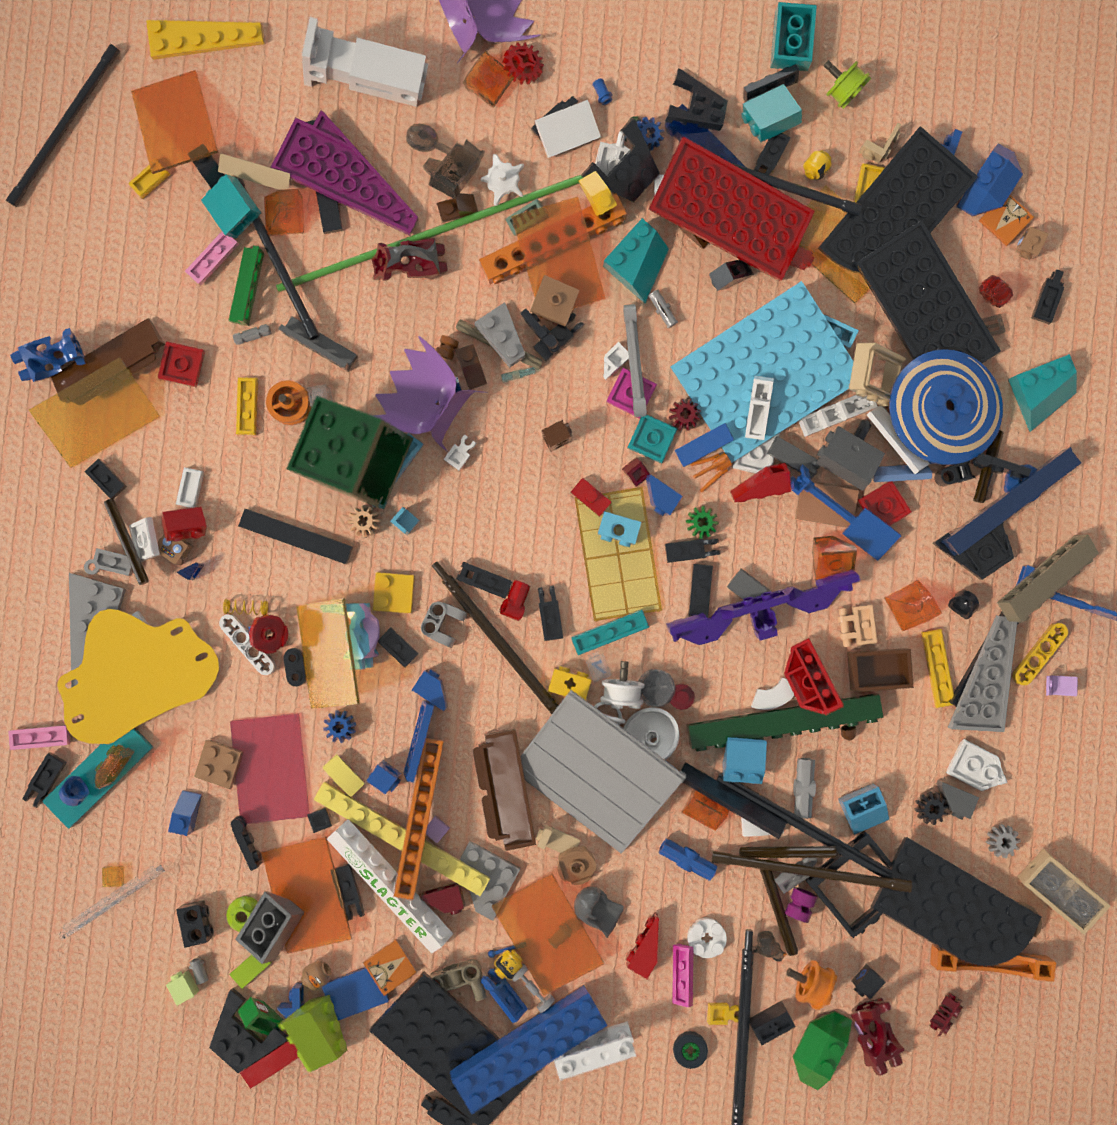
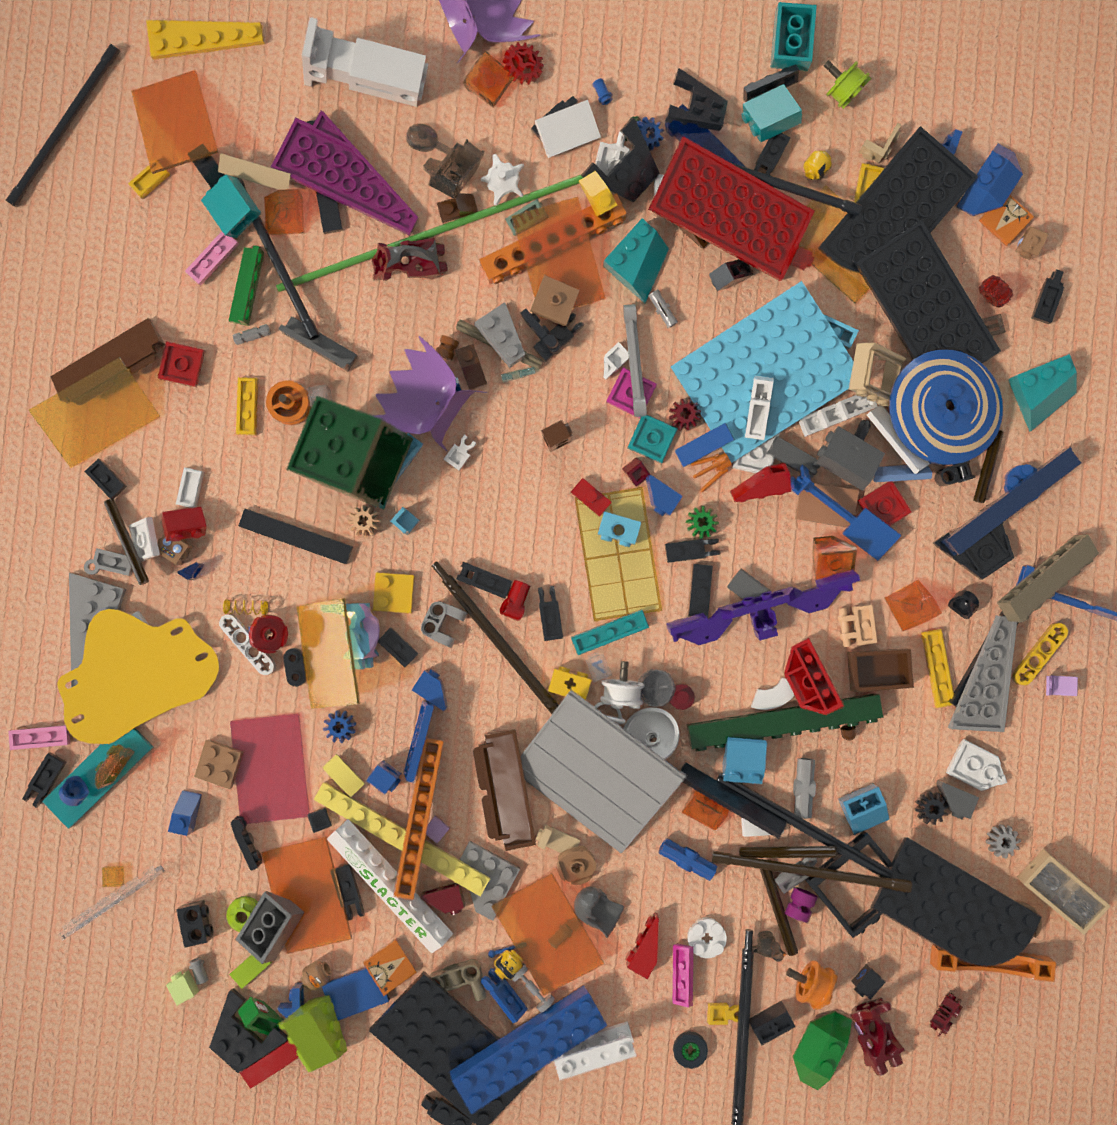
blue hips [10,328,86,382] -> none
black hinge [972,453,1031,480] -> none

